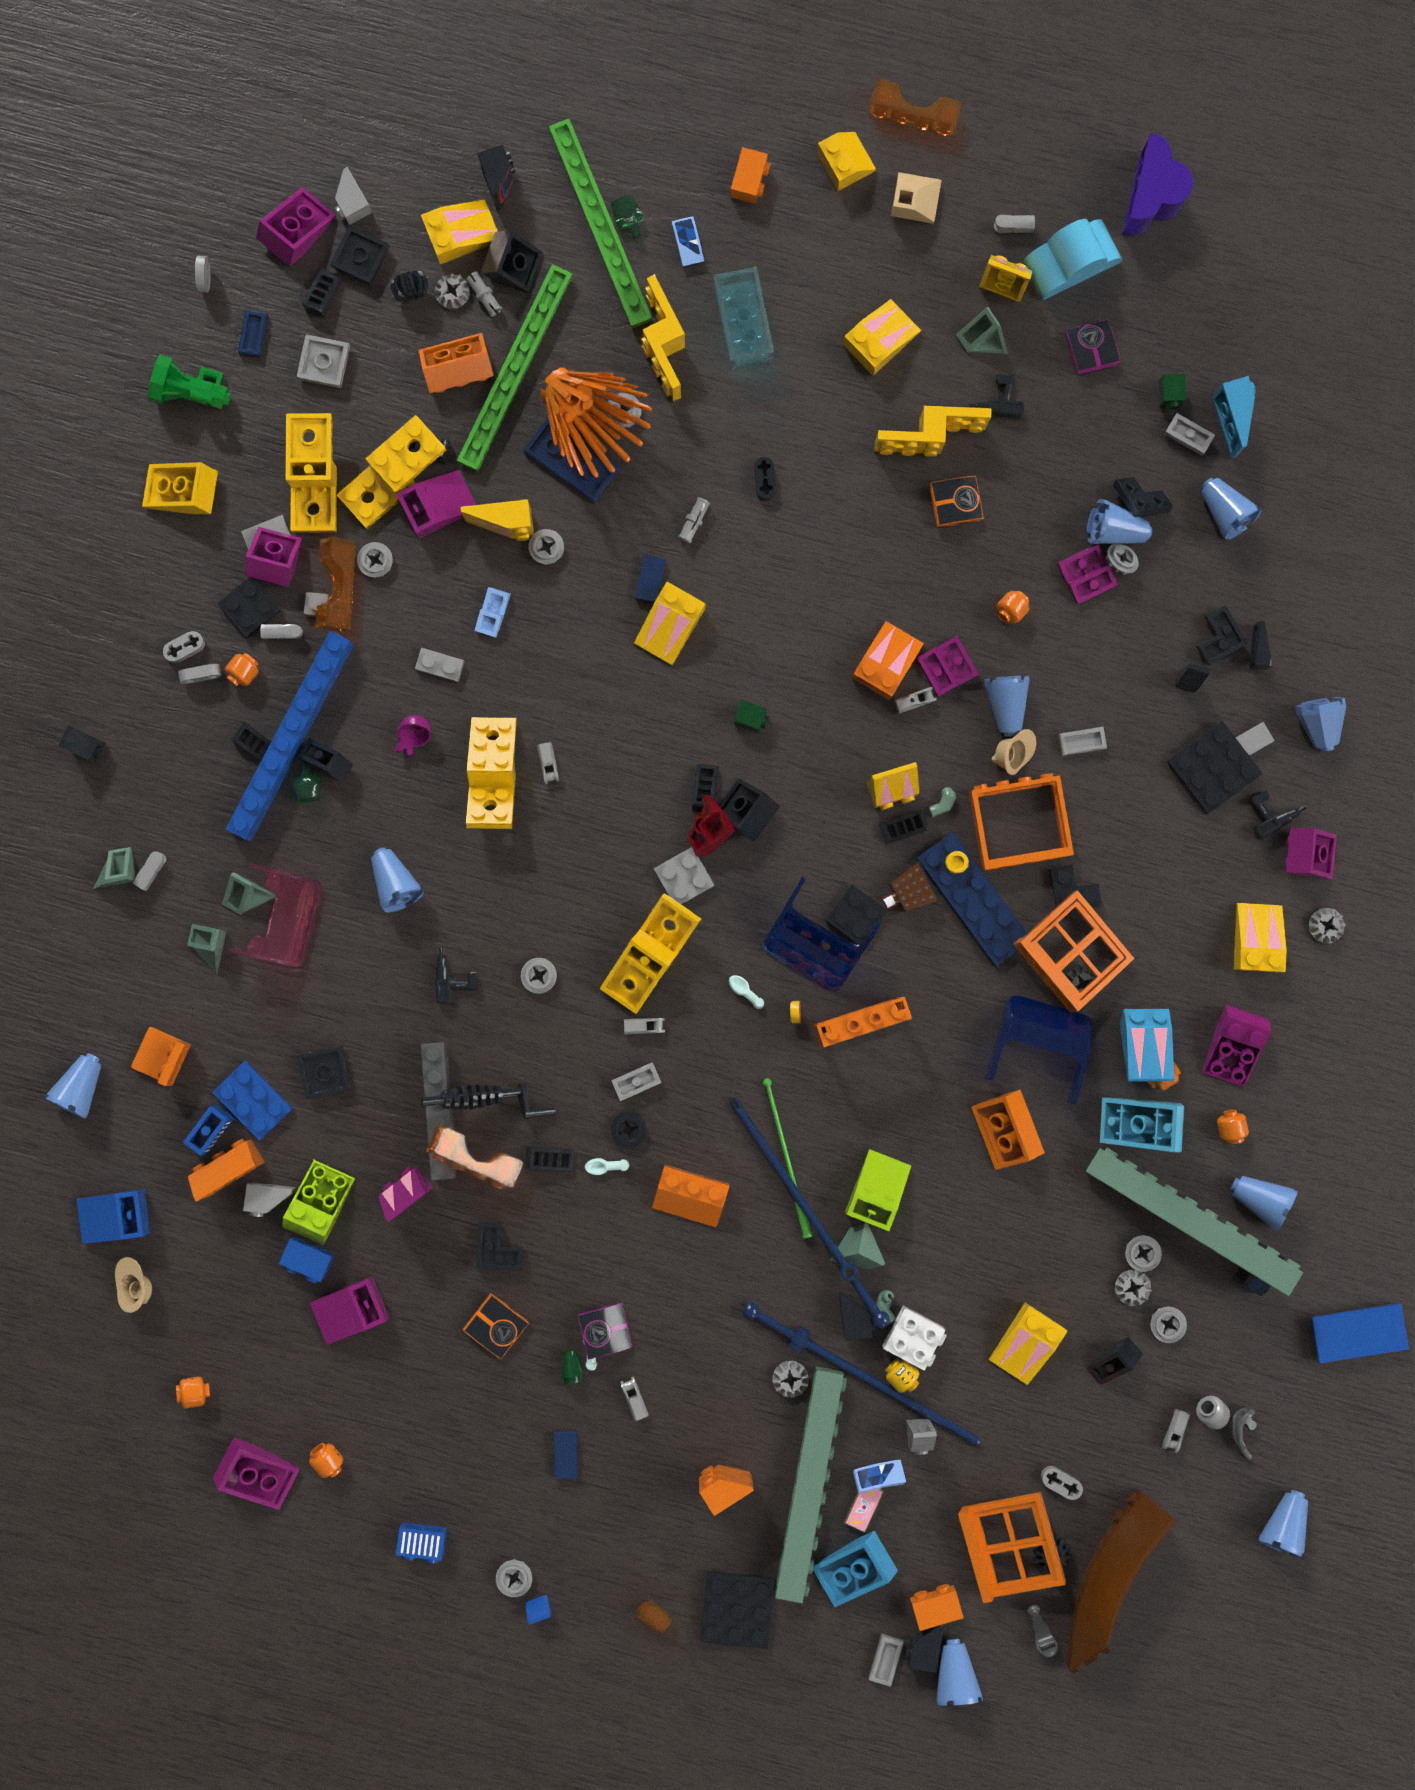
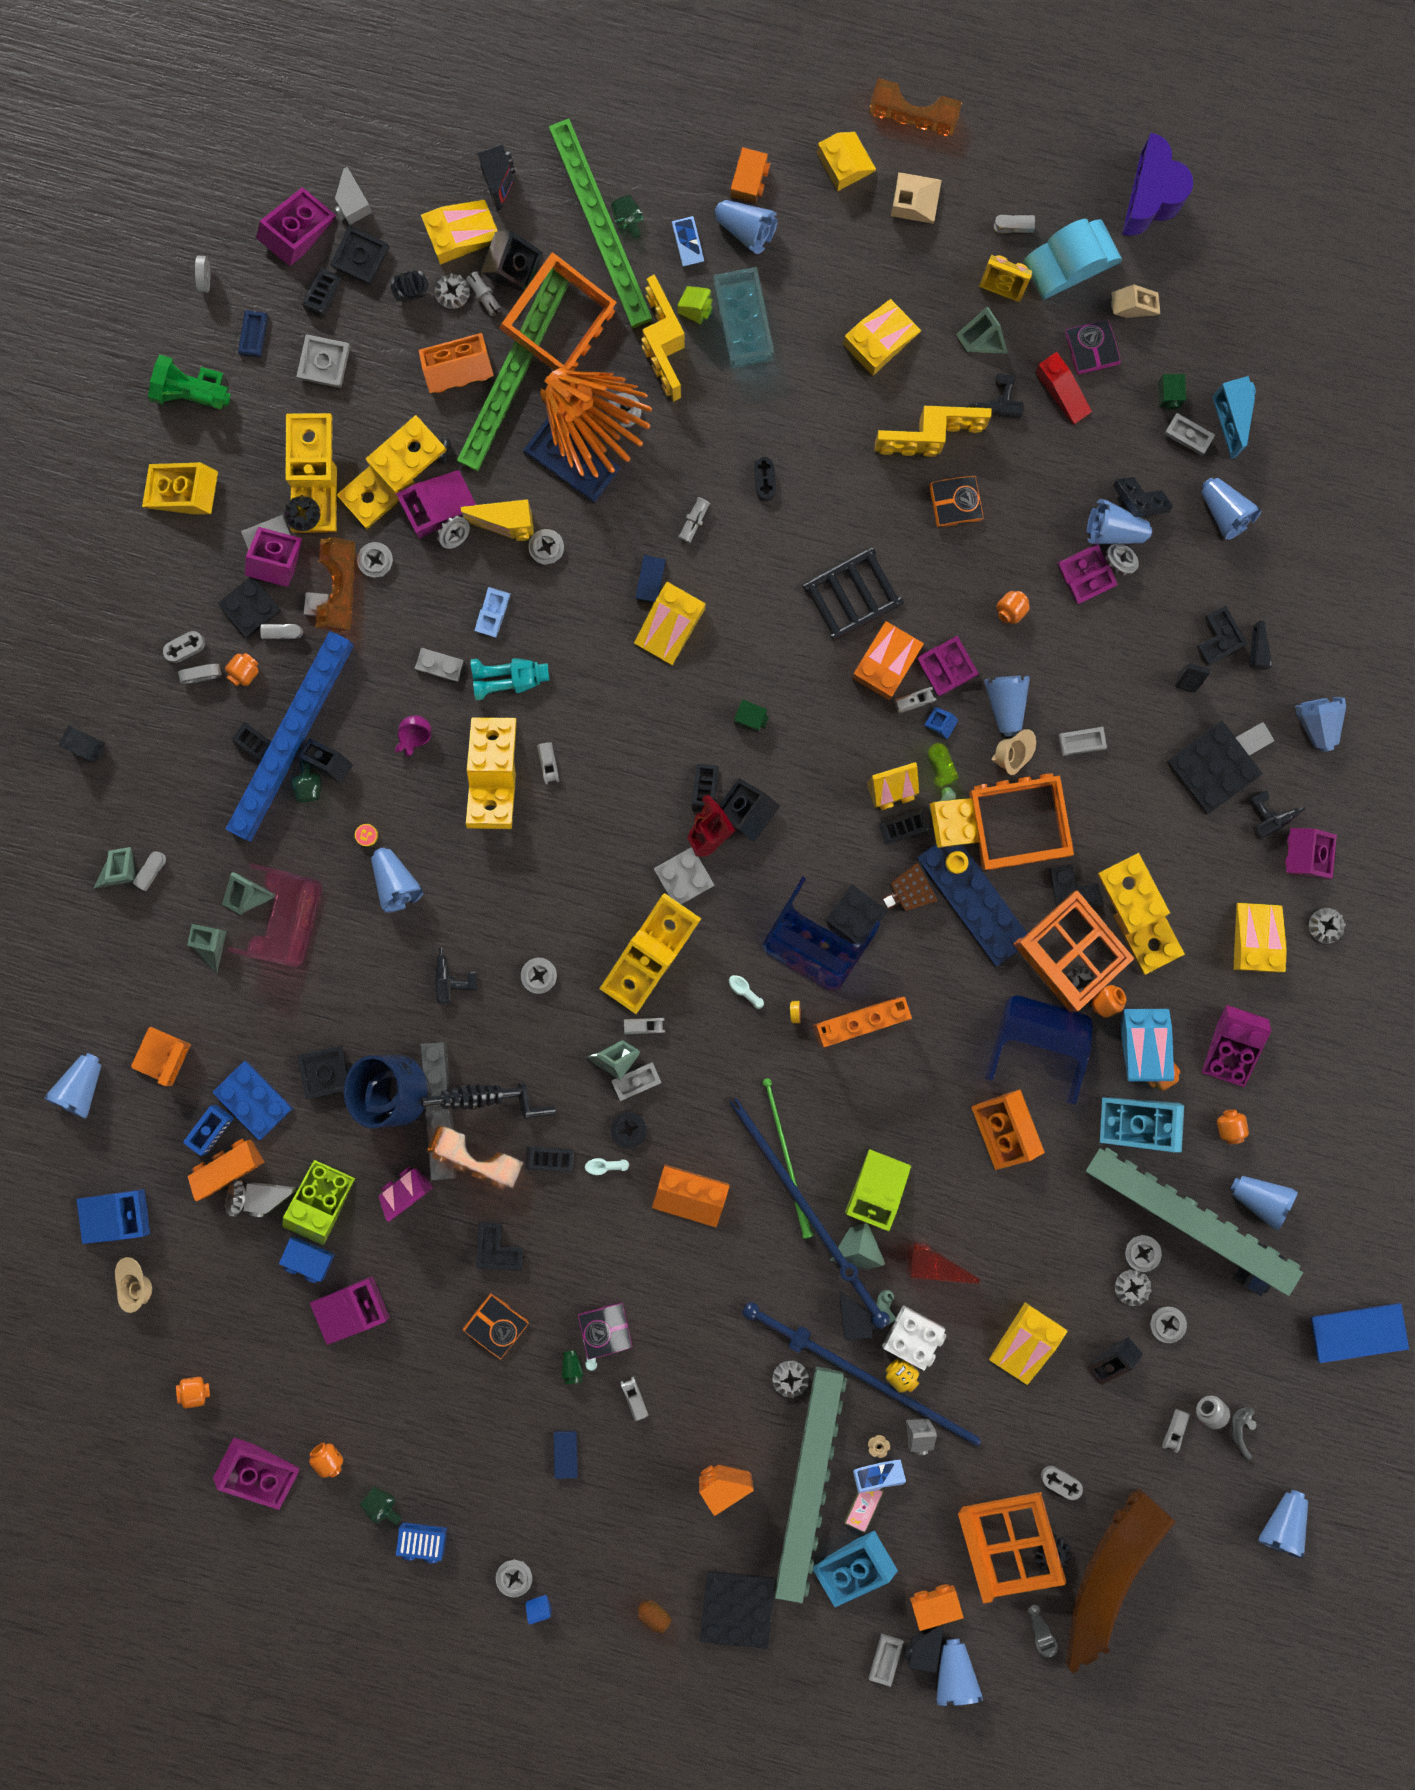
none -> light grey gear [225,1180,246,1217]
none -> black gear [284,495,321,531]
none -> dark blue piece [344,1055,428,1128]
none -> coral tile [355,824,378,847]
none -> clear green piece [359,1486,402,1525]
none -> light grey gear [437,515,470,549]
none -> teal piece [471,658,550,701]
none -> orange window [499,252,617,371]
none -> sand green slope [585,1040,640,1080]
none -> lime slope [677,286,713,324]
none -> medium blue cone [715,200,778,254]
none -> black bar [802,547,904,641]
none -> tan plate [868,1435,890,1458]
none -> clear red slope [906,1242,980,1284]
none -> blue slope [924,707,958,739]
none -> clear neon green leg [927,743,959,789]
none -> yellow plate [930,798,979,848]
none -> red slope [1035,352,1092,425]
none -> orange head [1091,985,1126,1018]
none -> yellow bracket [1097,853,1185,975]
none -> tan slope [1111,285,1160,318]

